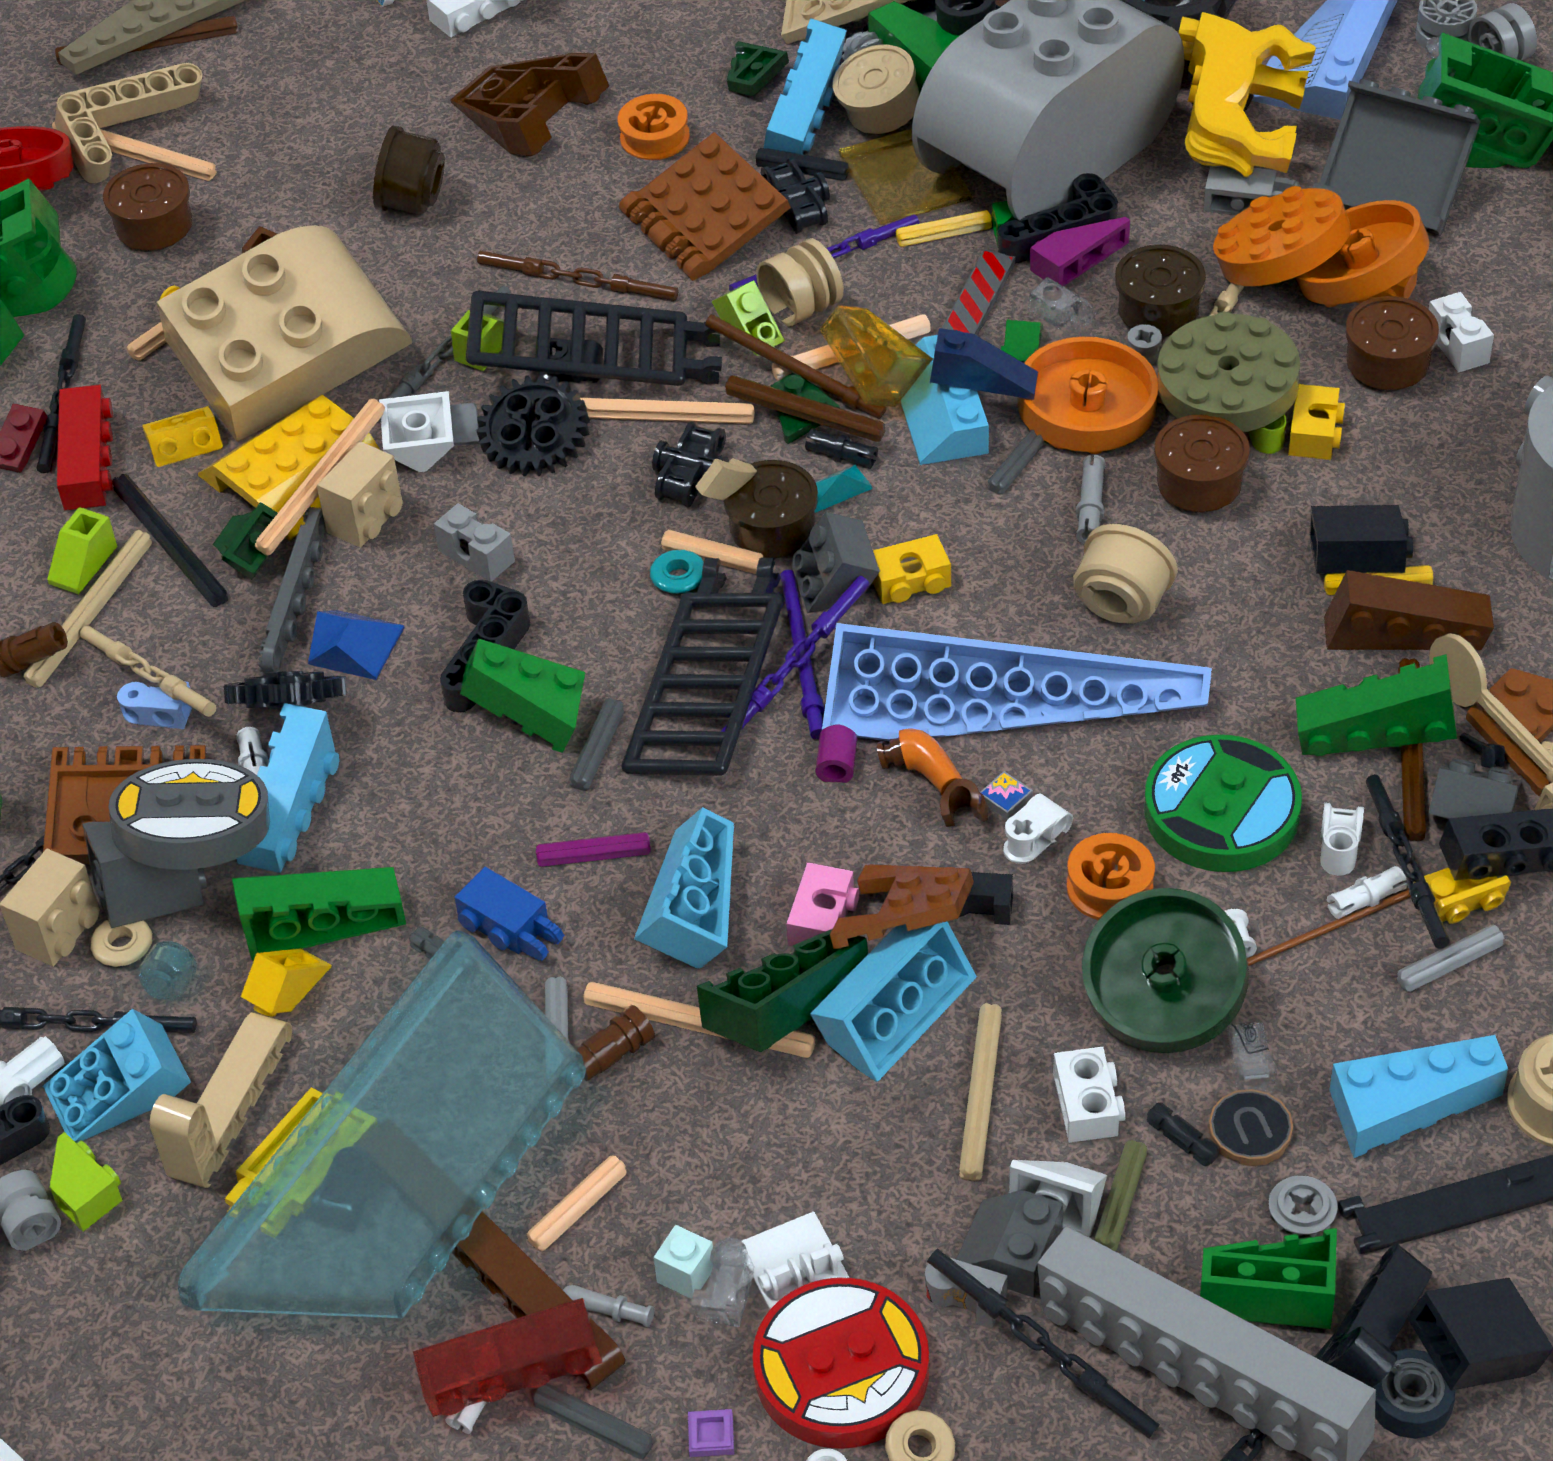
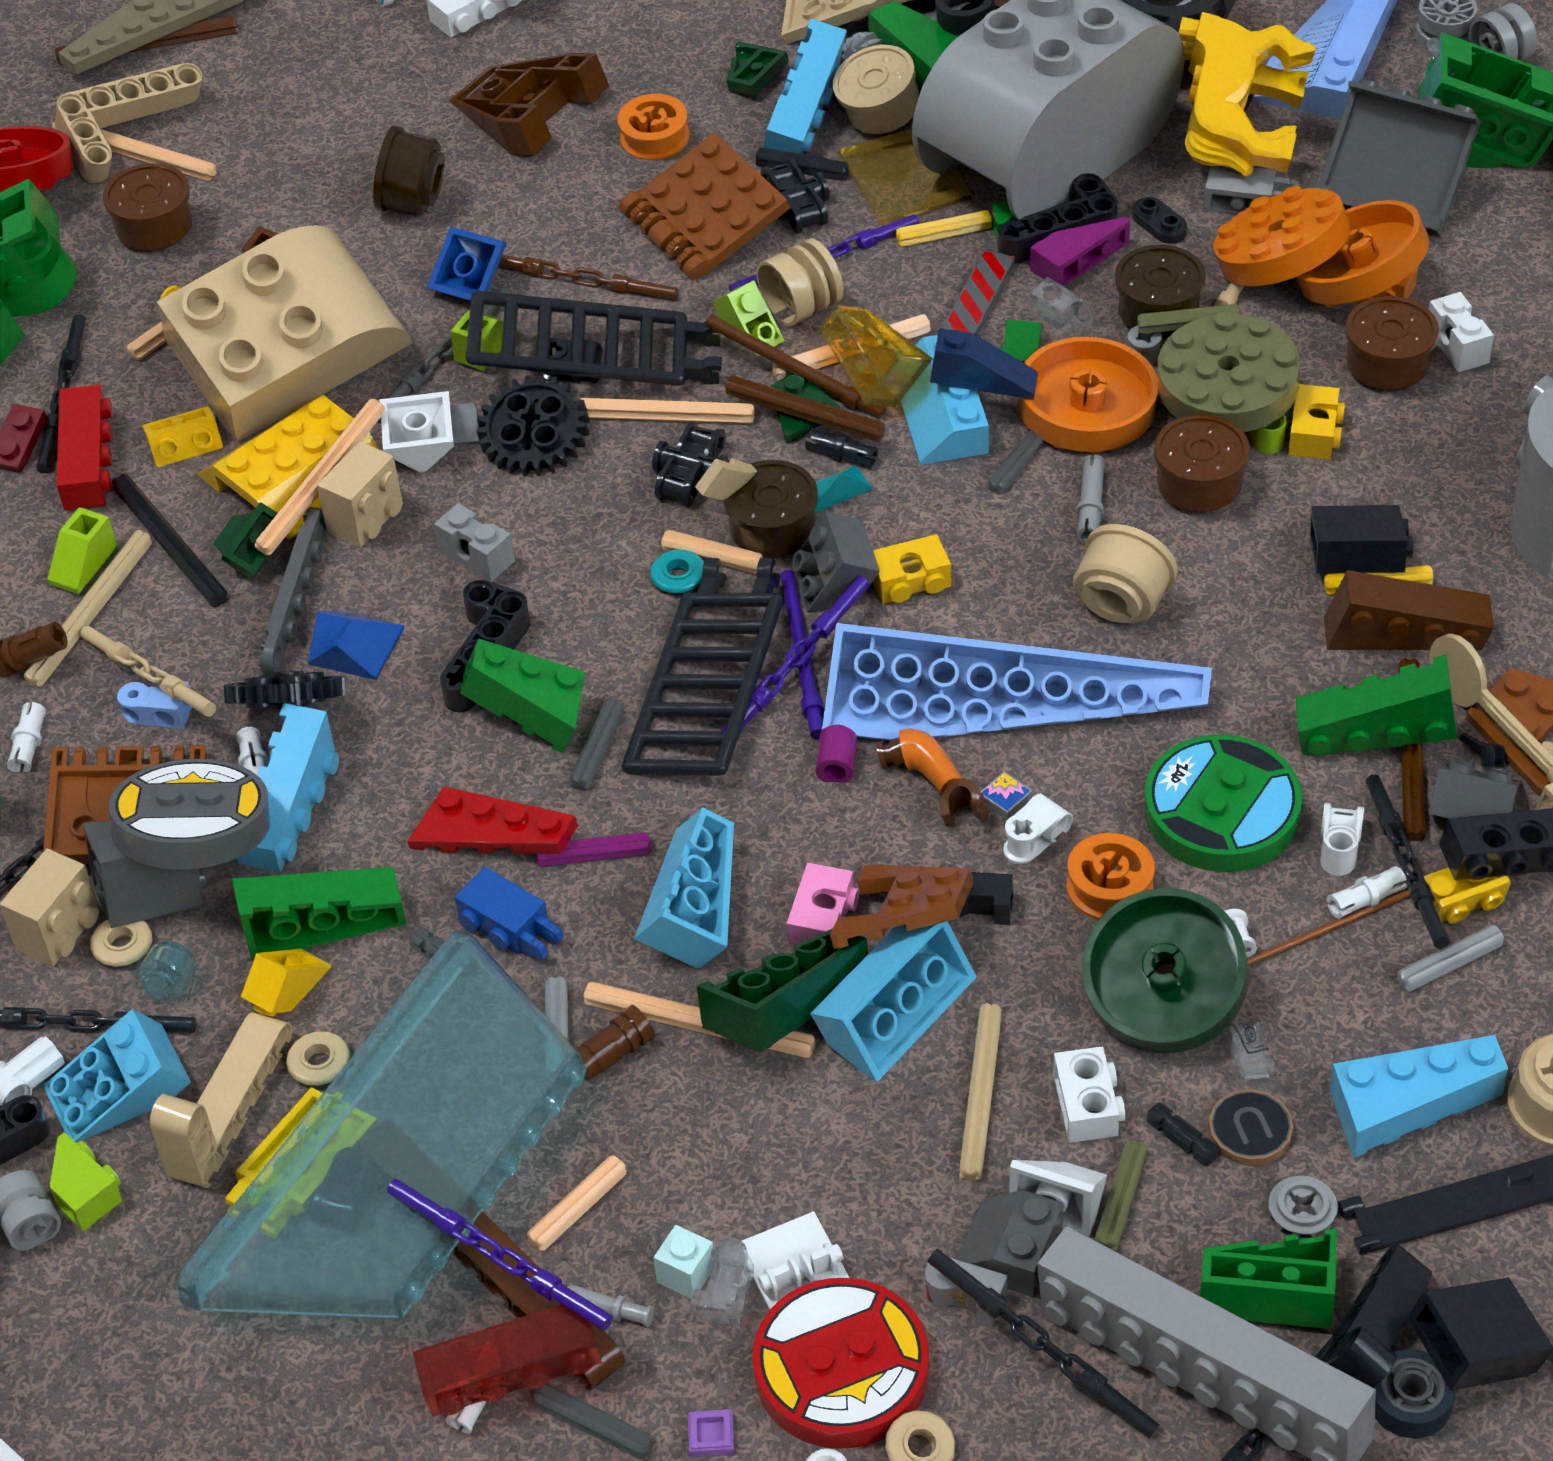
none -> white pin [7,702,46,772]
none -> tan piece [286,1031,351,1086]
none -> dark purple piece [387,1179,613,1331]
none -> red wing [407,786,579,854]
none -> blue slope [427,226,507,302]
none -> black plate [1132,197,1187,244]
none -> olive axle [1137,304,1240,334]

